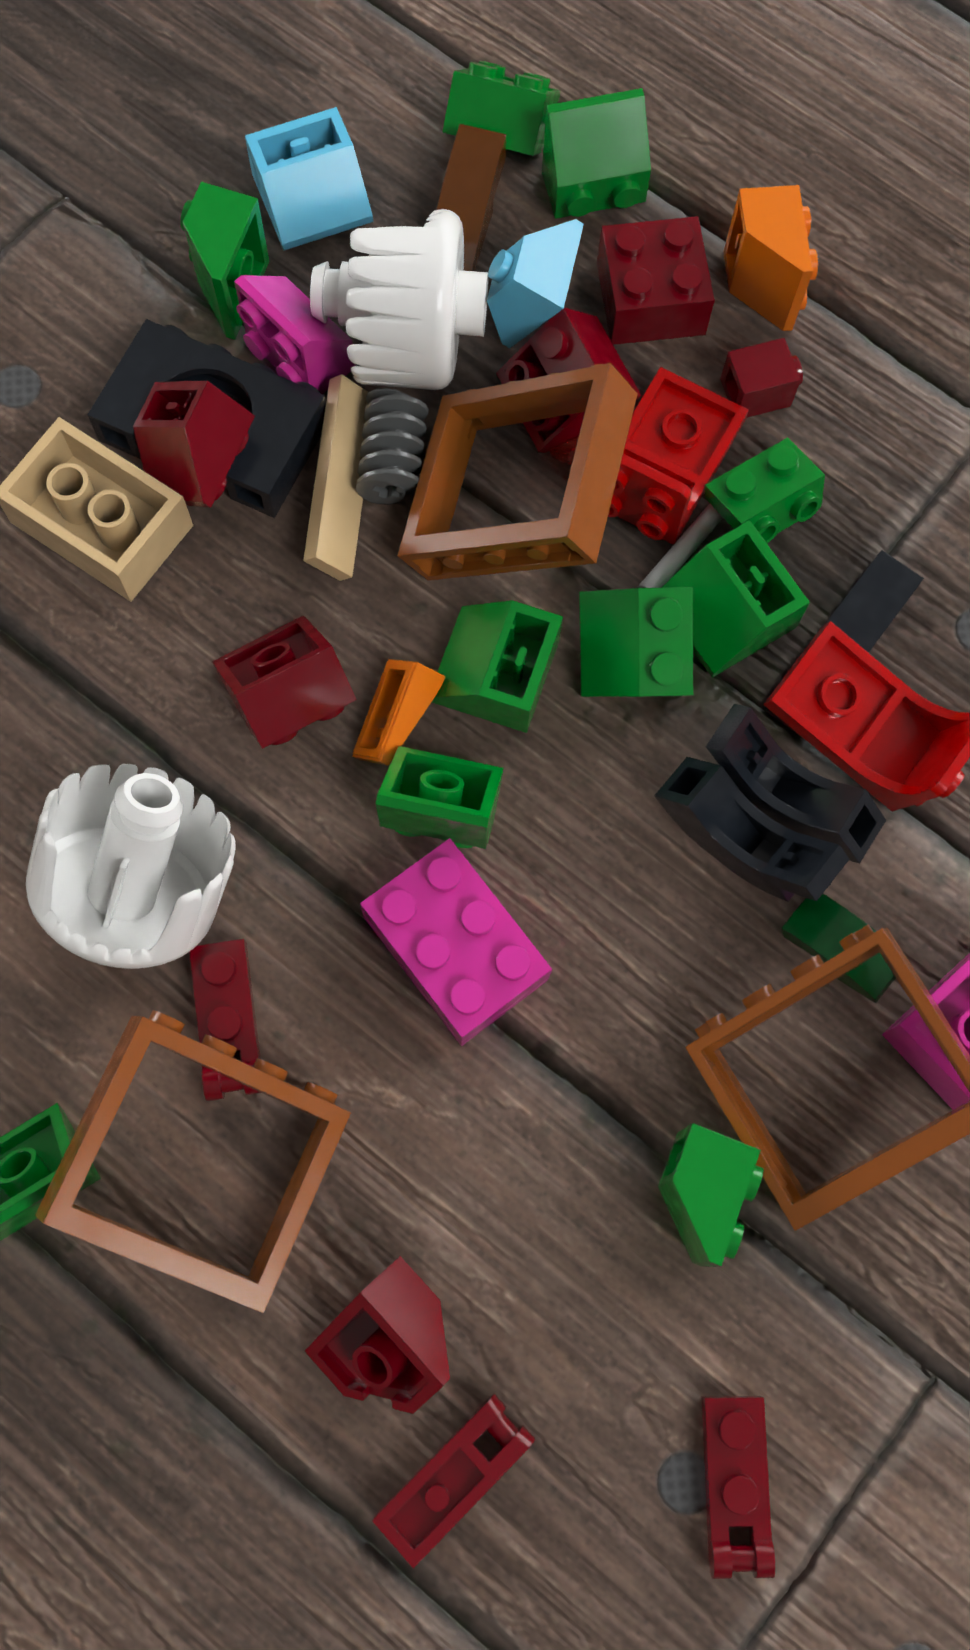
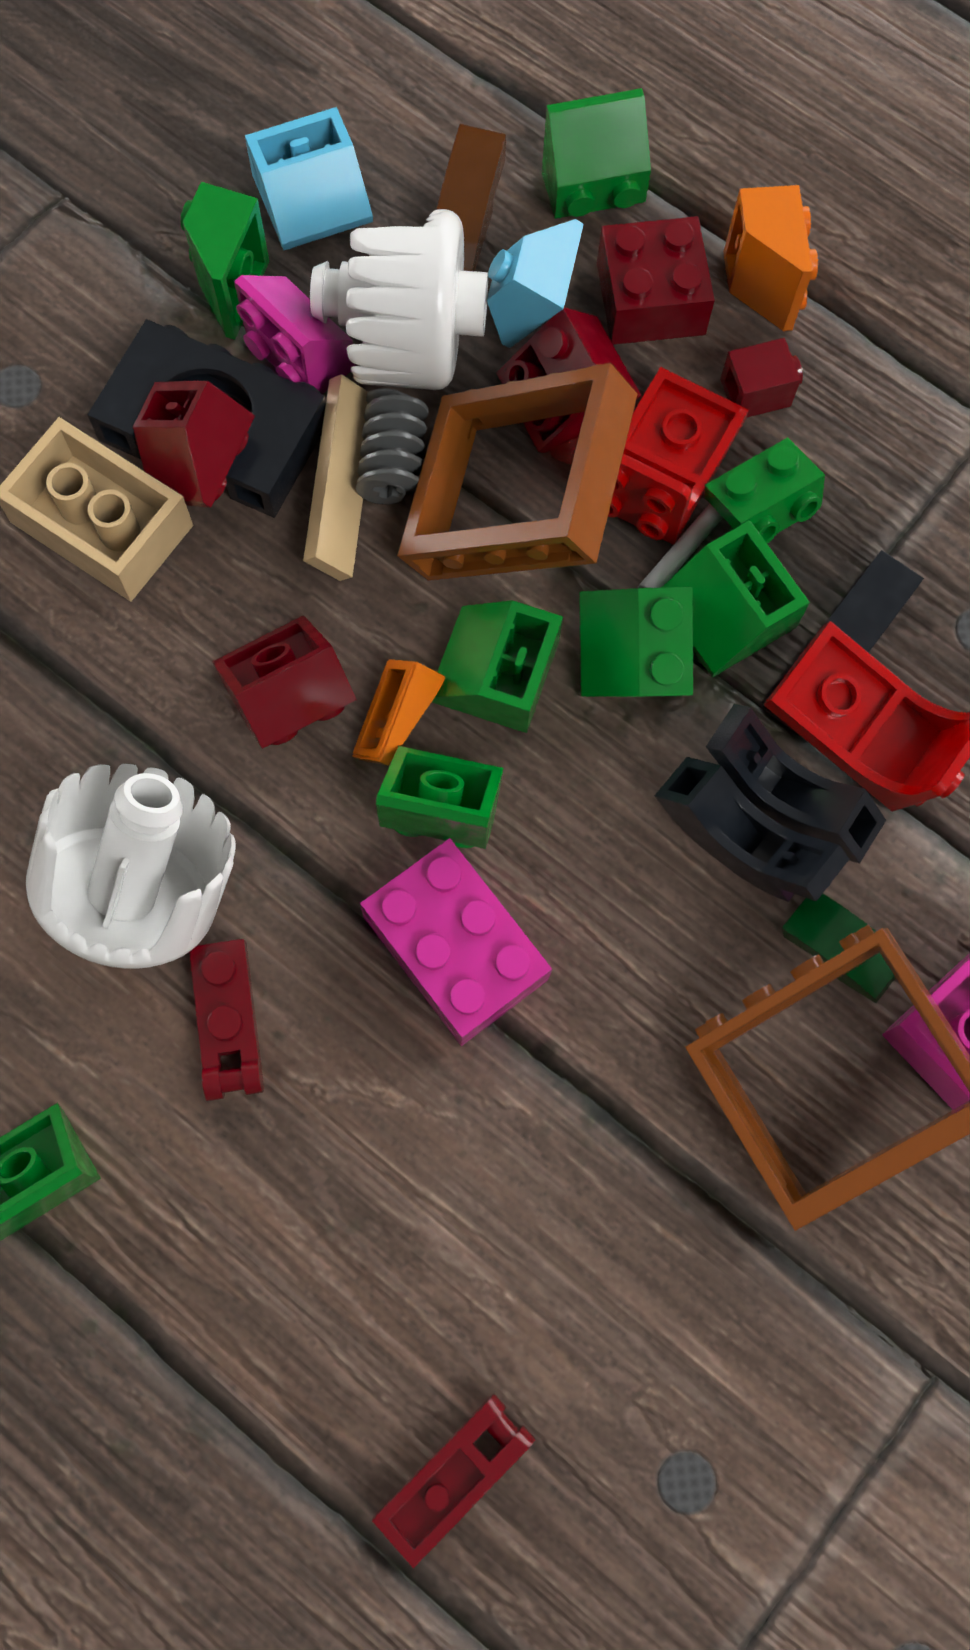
dark orange window [35,1010,351,1313] -> none
dark red slope [305,1256,450,1414] -> none
green slope [442,61,561,156] -> none
green slope [658,1123,764,1267] -> none
dark red plate [701,1396,775,1579] -> none

